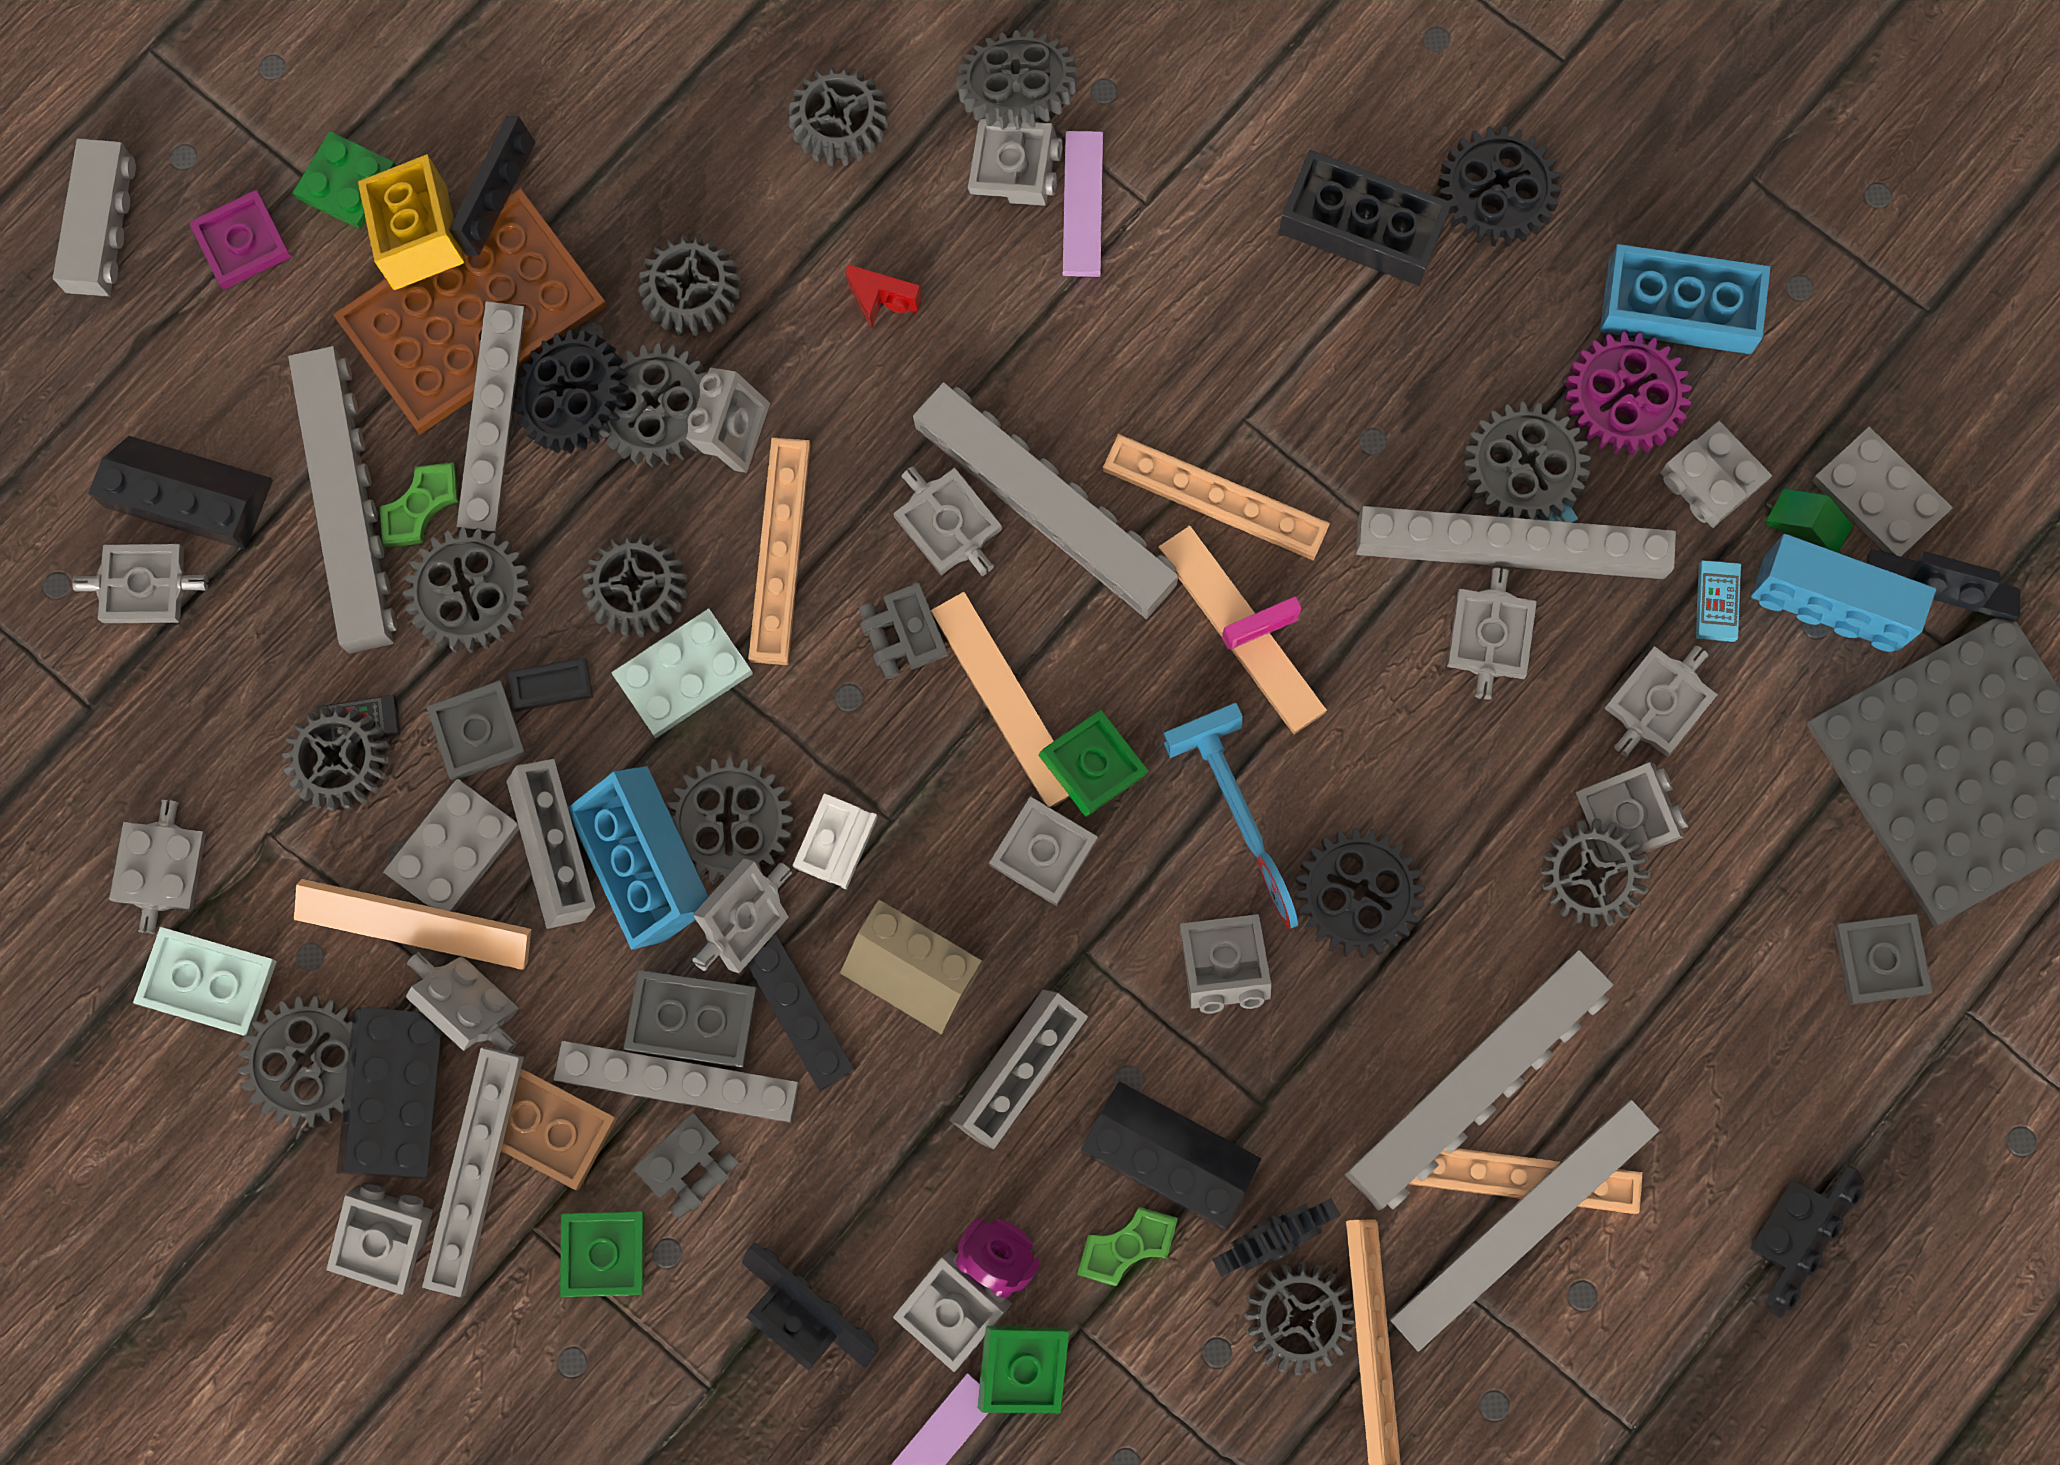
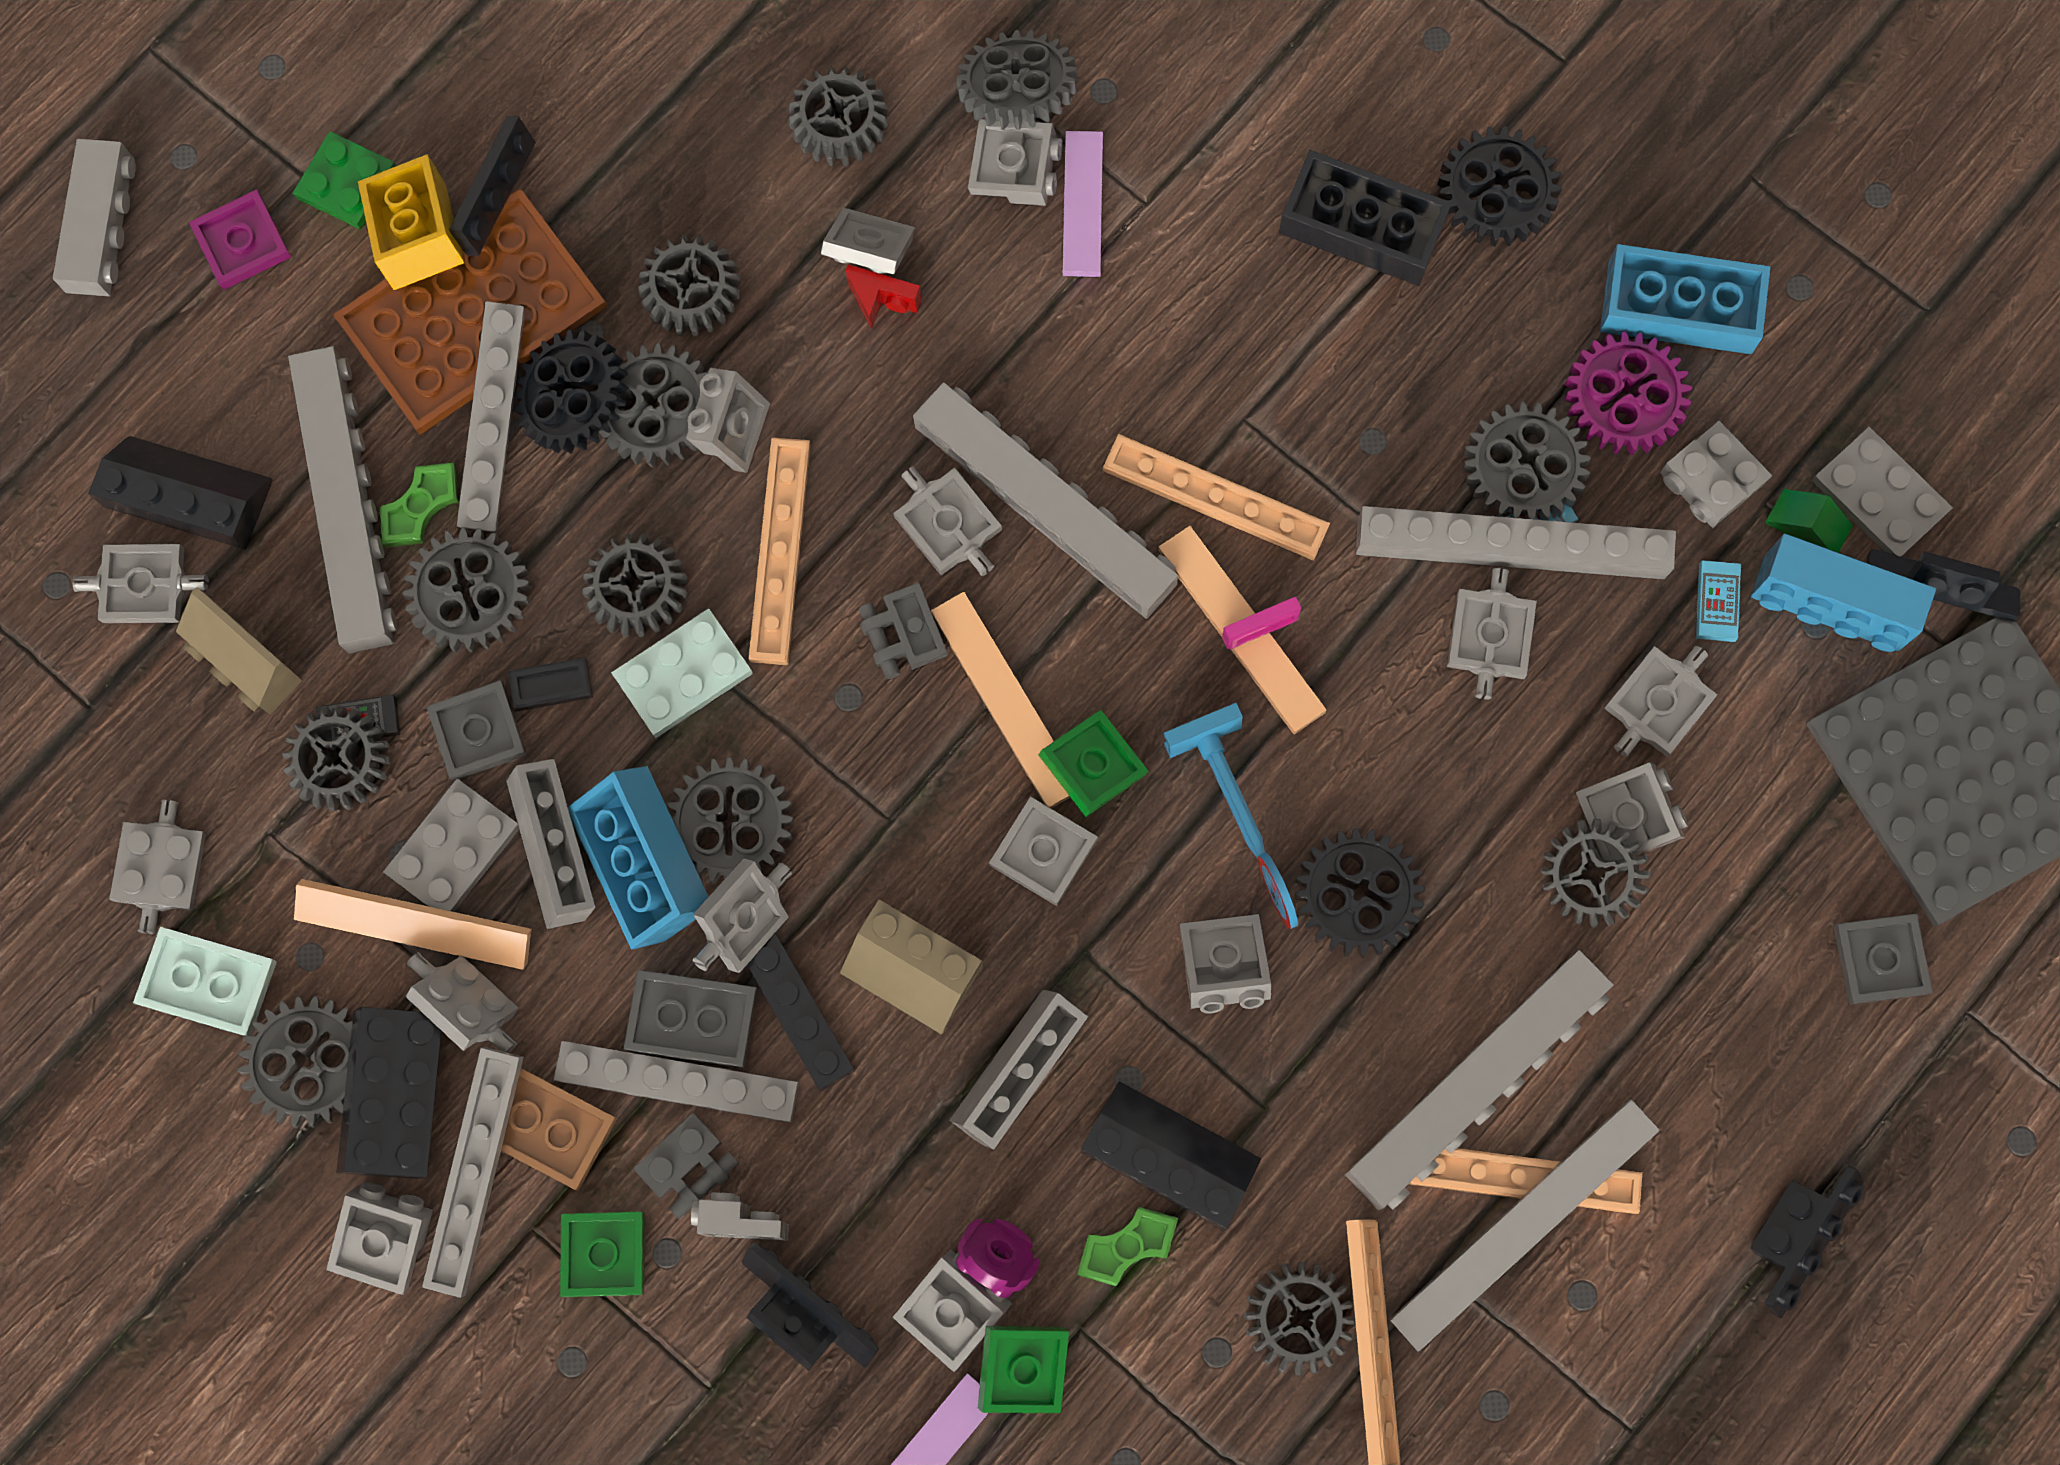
white plate [793,793,878,889] -> none
black gear [1212,1198,1341,1277] -> none
none -> dark tan slope [176,587,302,715]
none -> light grey plate [691,1192,789,1241]
none -> light grey plate [821,208,915,274]

